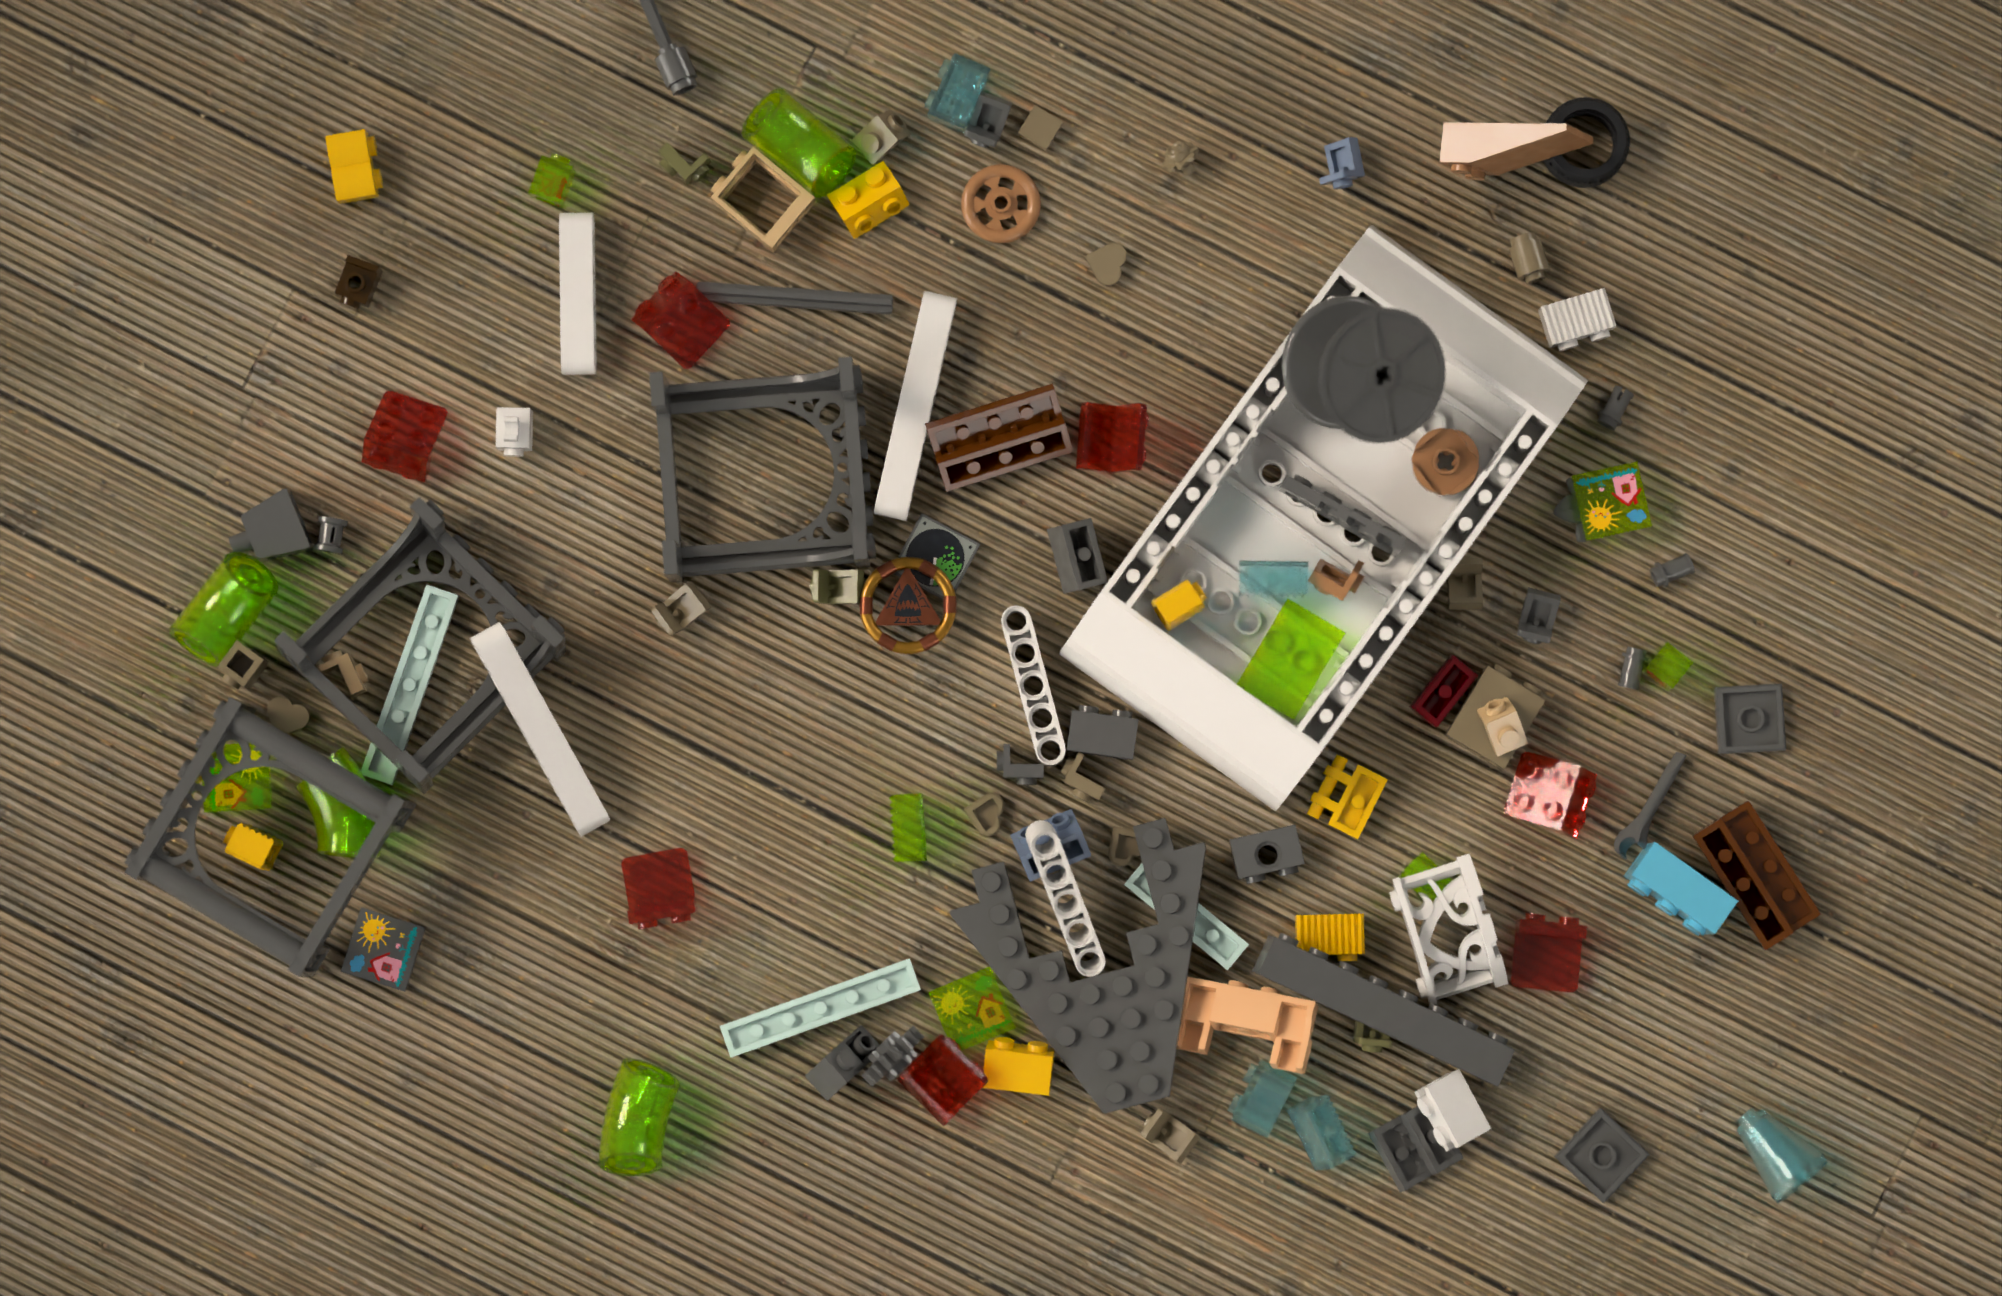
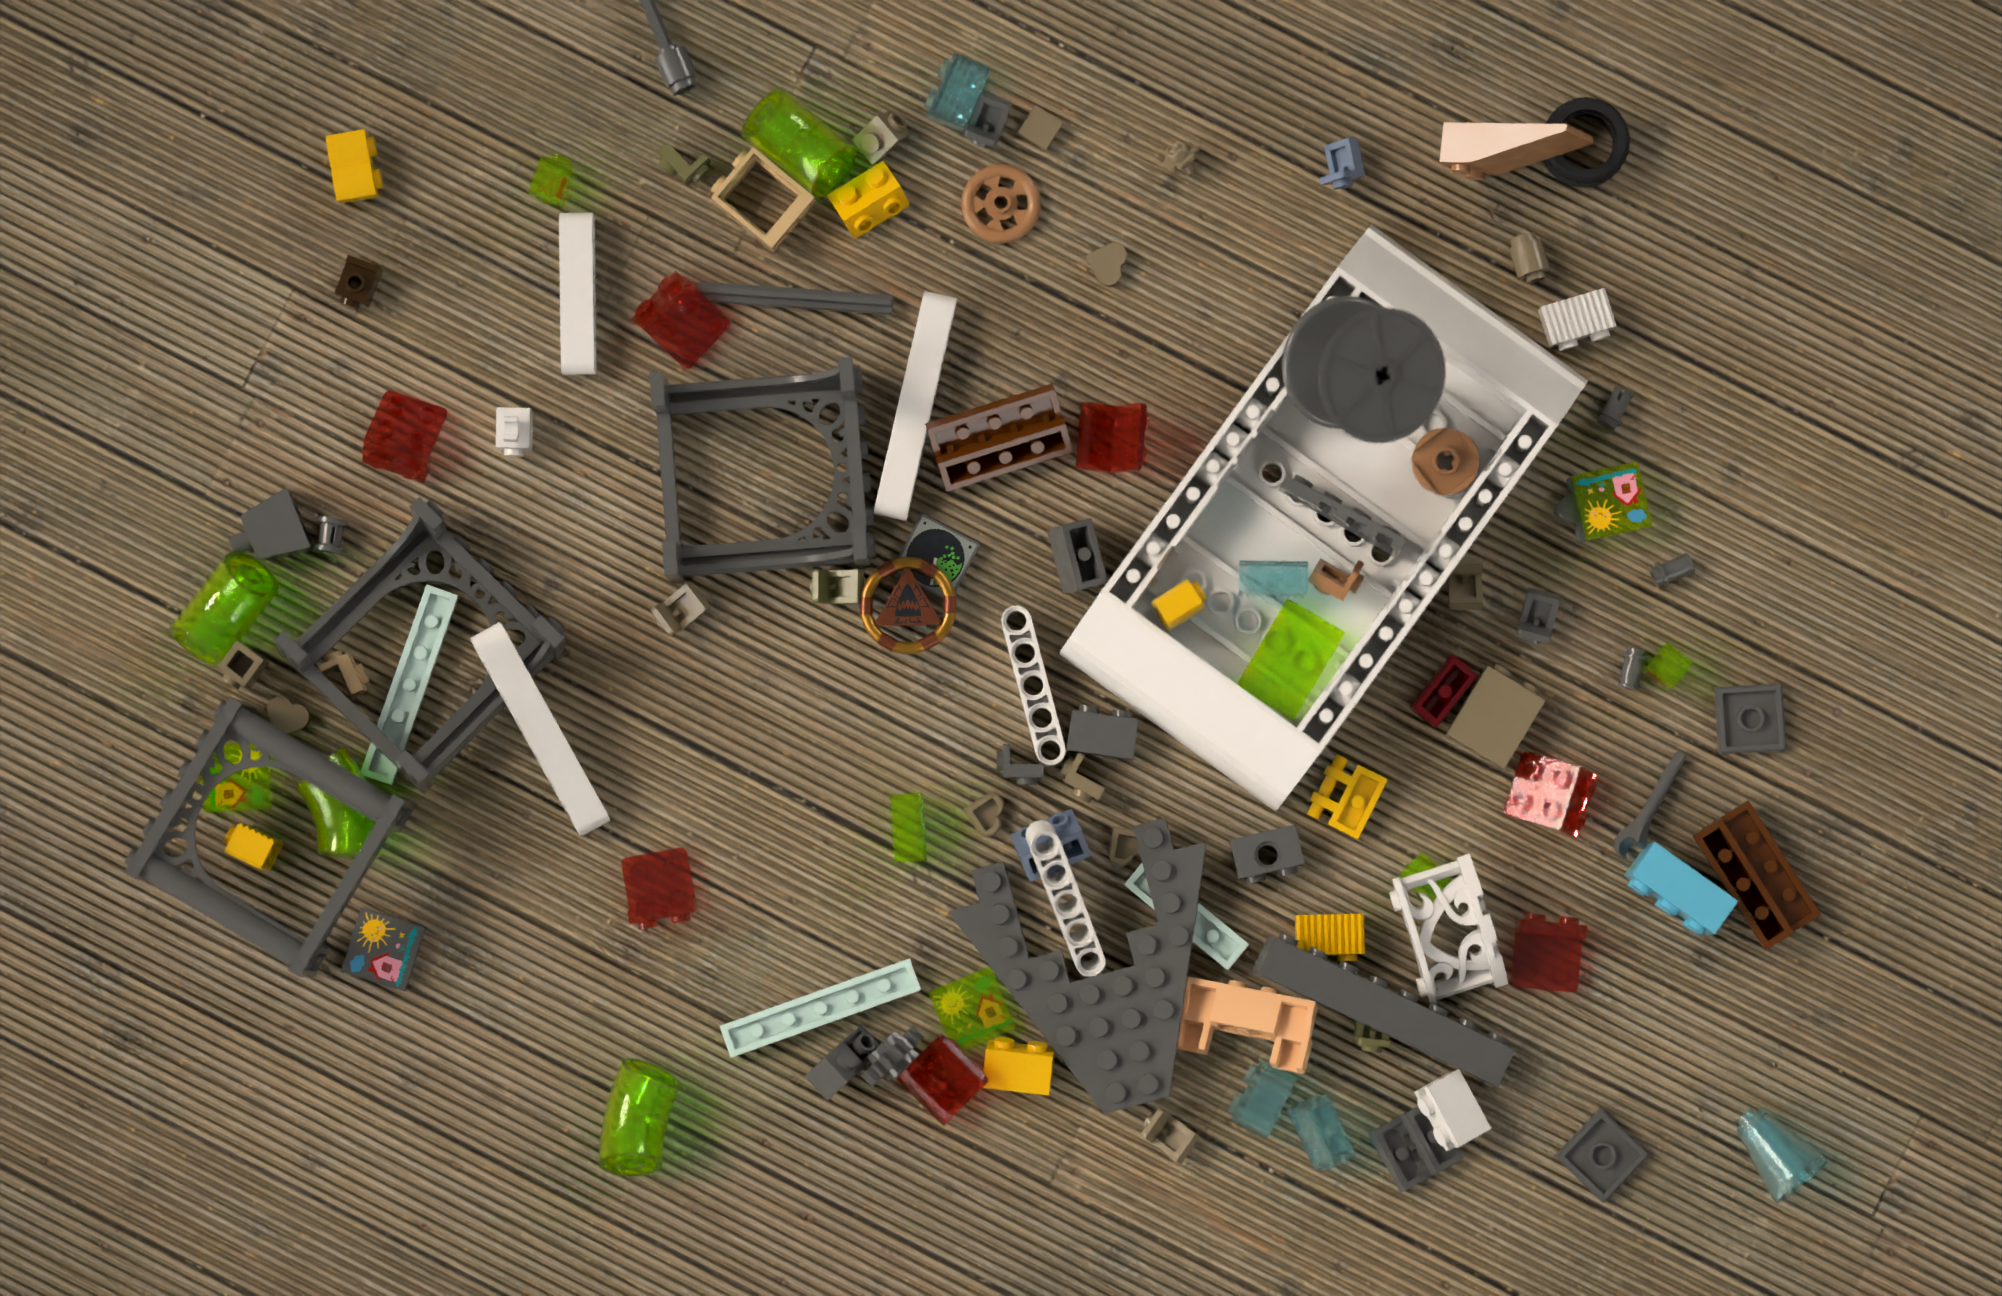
tan bracket [1477,697,1528,757] -> none

